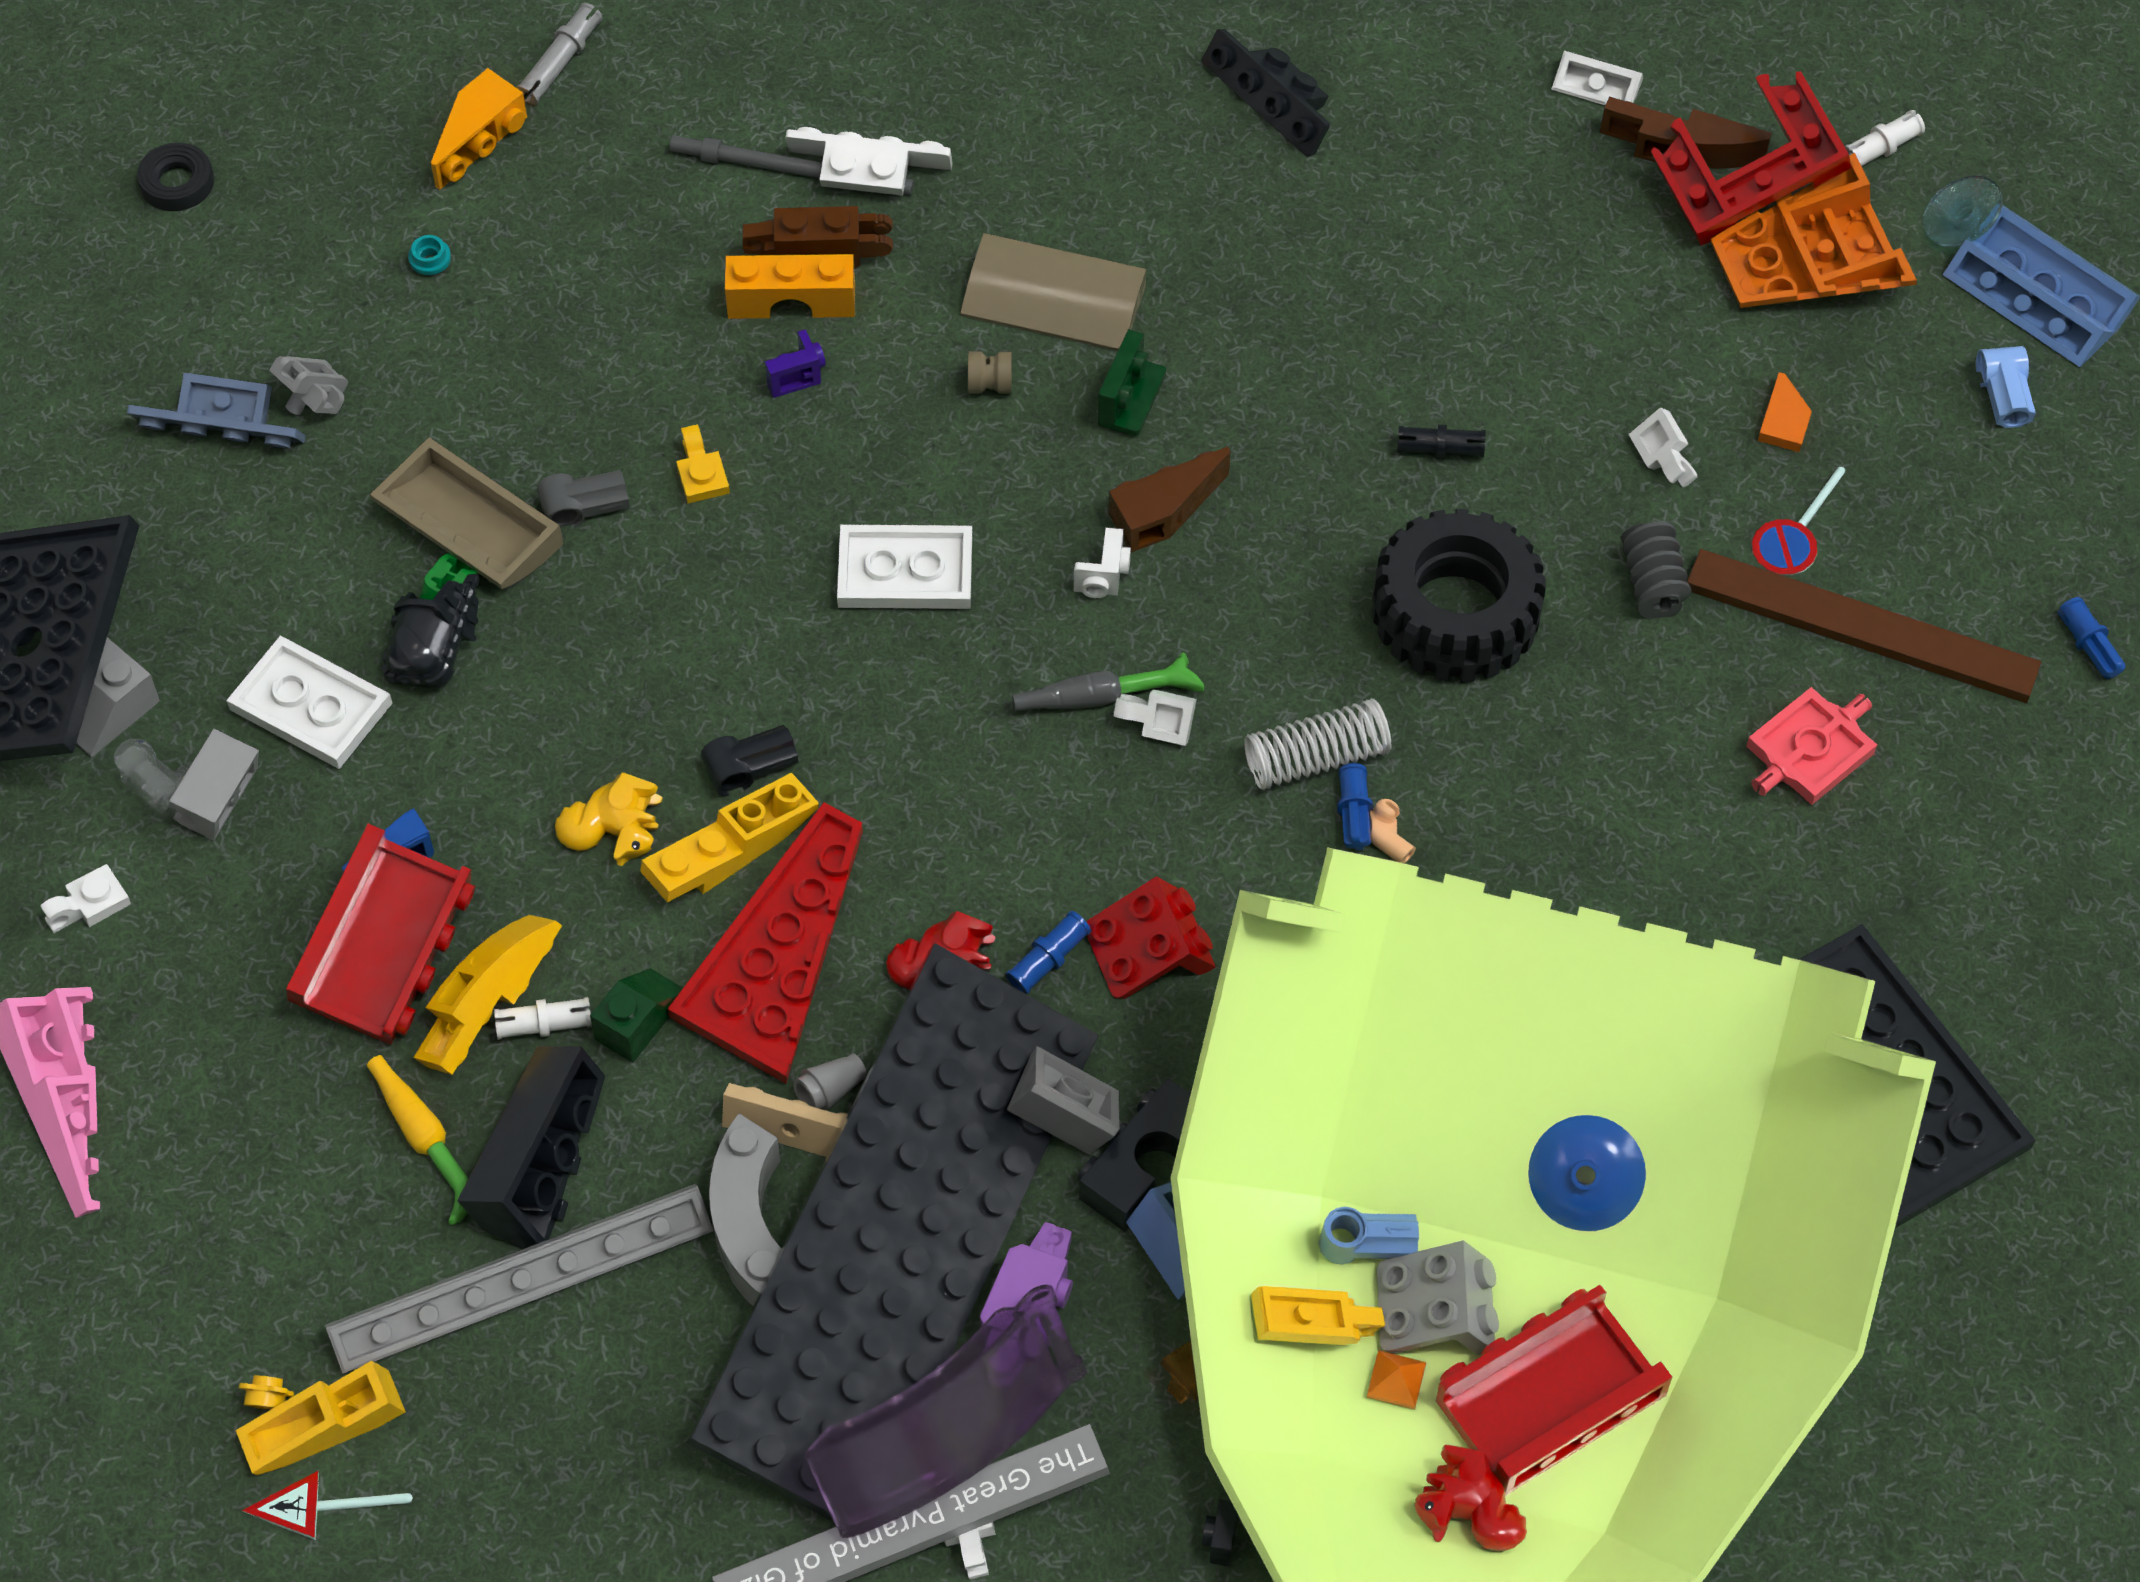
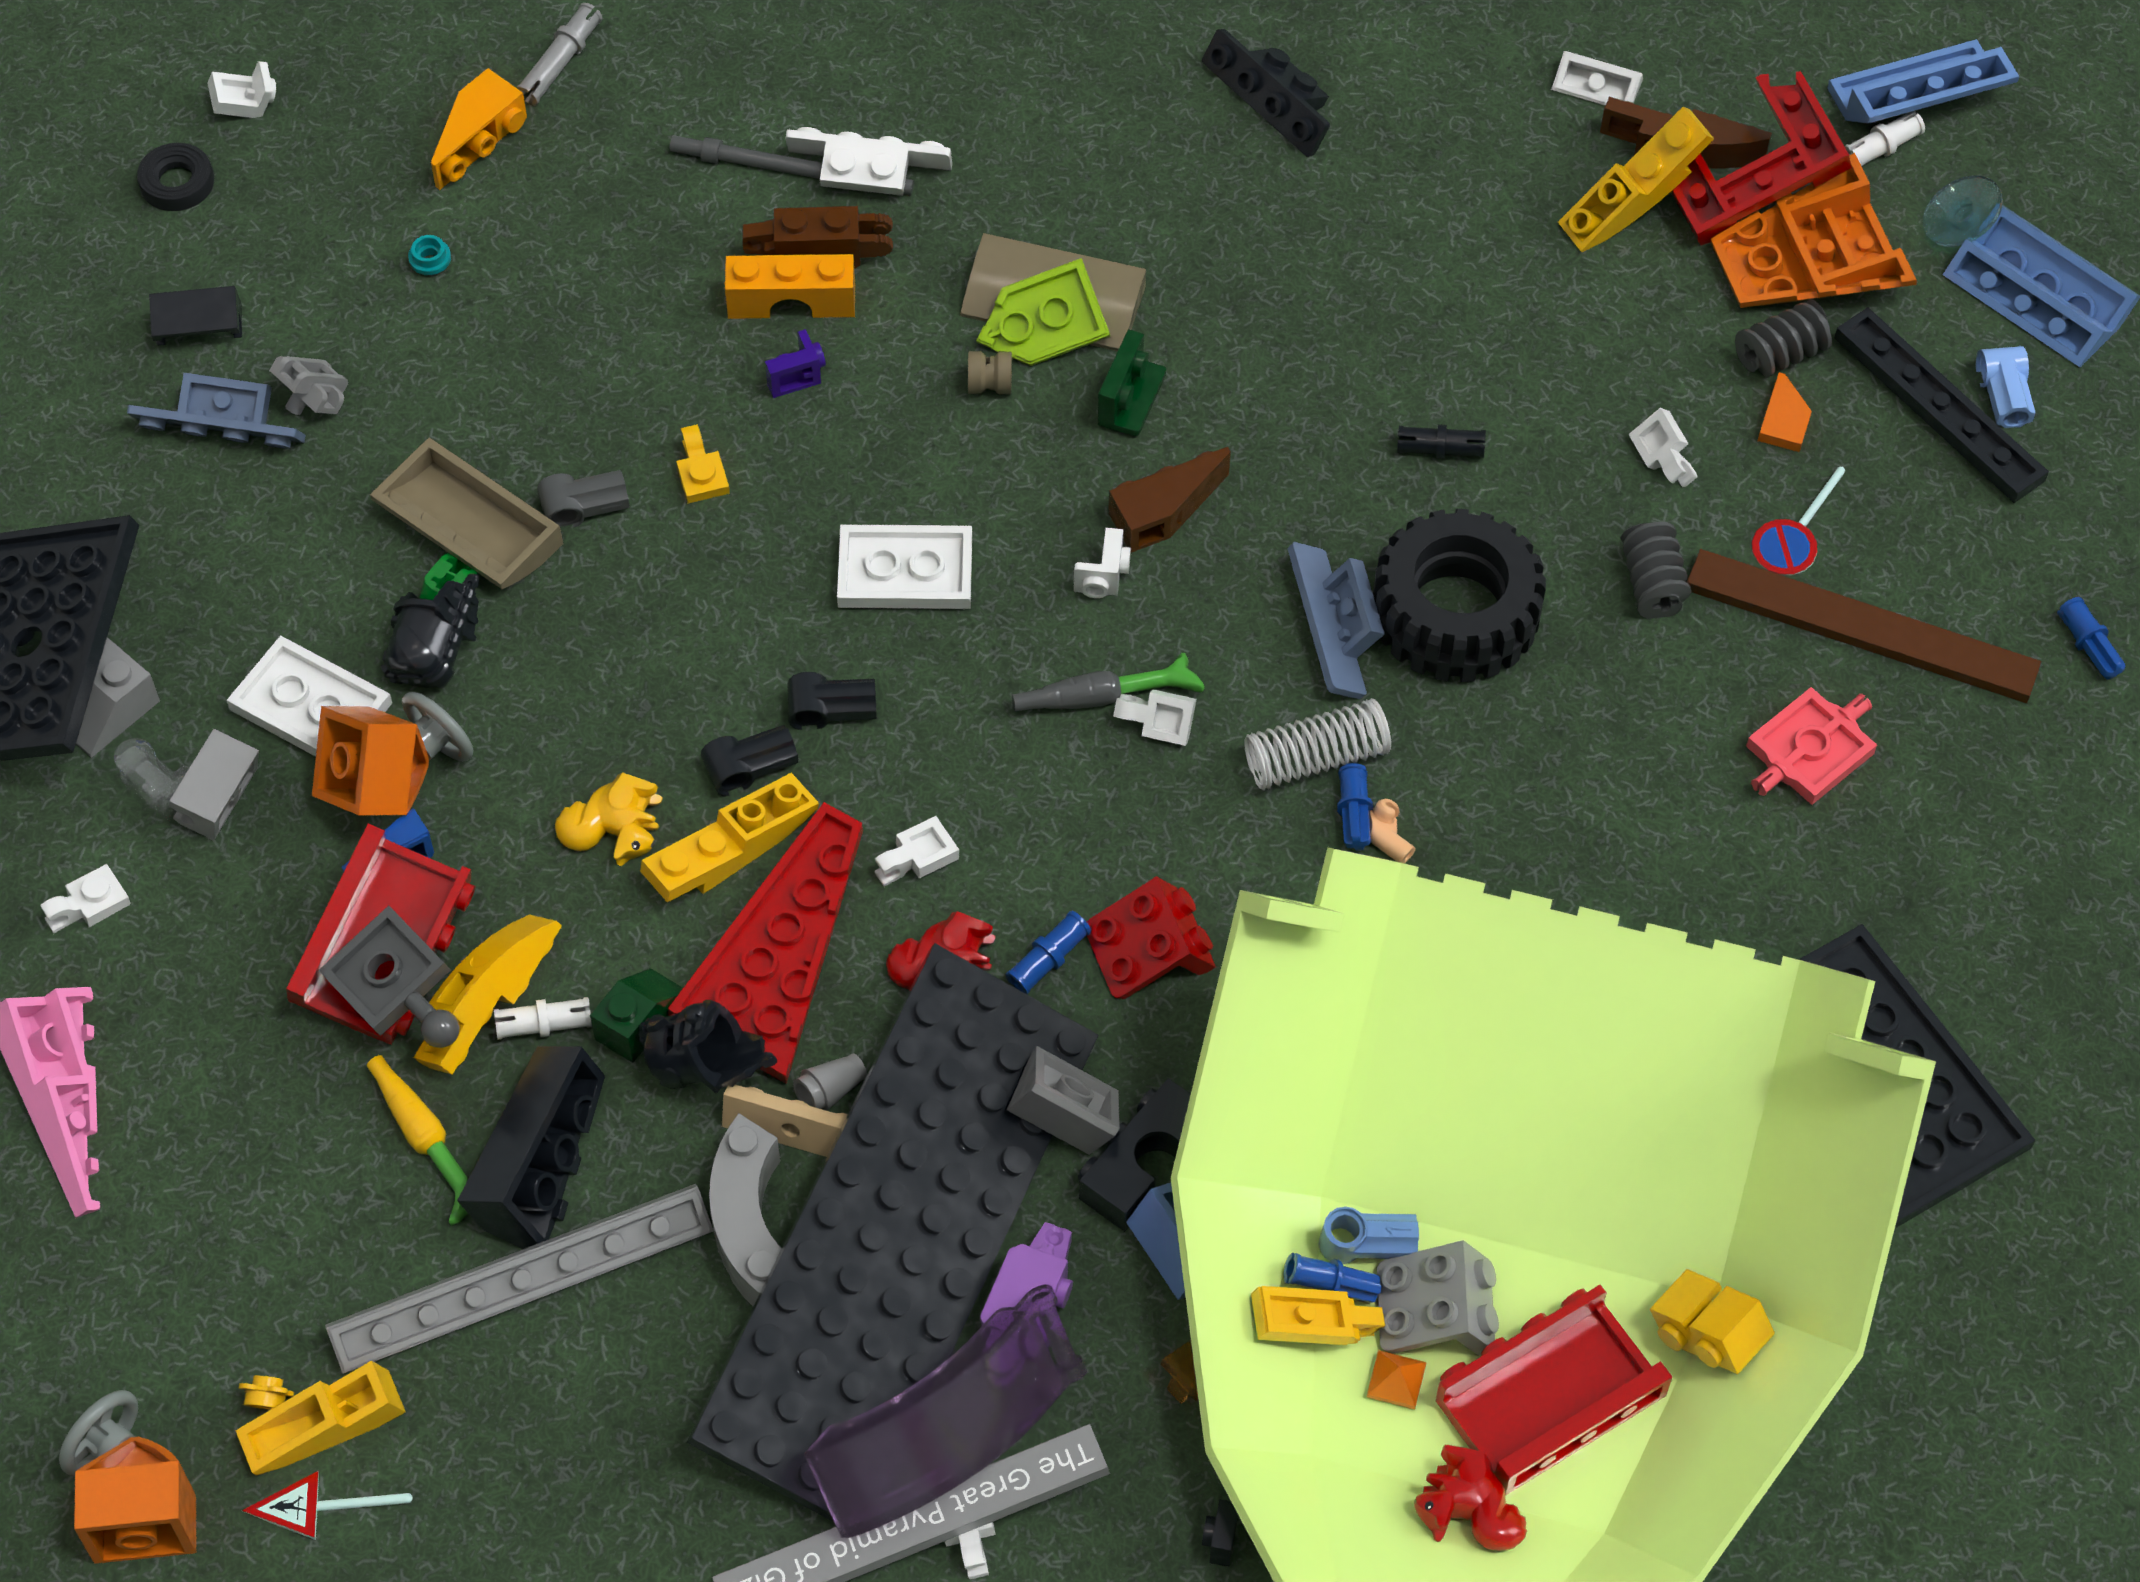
blue dish [1528,1115,1646,1232] -> none
none -> orange piece [59,1390,196,1564]
none -> black hinge [149,286,242,346]
none -> white bracket [207,61,276,118]
none -> orange piece [312,692,473,815]
none -> dark grey plate [319,906,460,1048]
none -> black helmet [638,1000,777,1094]
none -> black piece [787,672,877,730]
none -> white plate [875,816,959,887]
none -> lime tile [976,258,1111,366]
none -> blue axle [1283,1253,1382,1303]
none -> sand blue bracket [1288,542,1384,699]
none -> yellow slope [1558,107,1714,252]
none -> yellow piece [1650,1269,1775,1374]
none -> dark grey piece [1735,298,1832,377]
none -> medium blue slope [1827,39,2019,123]
none -> black plate [1834,307,2049,503]

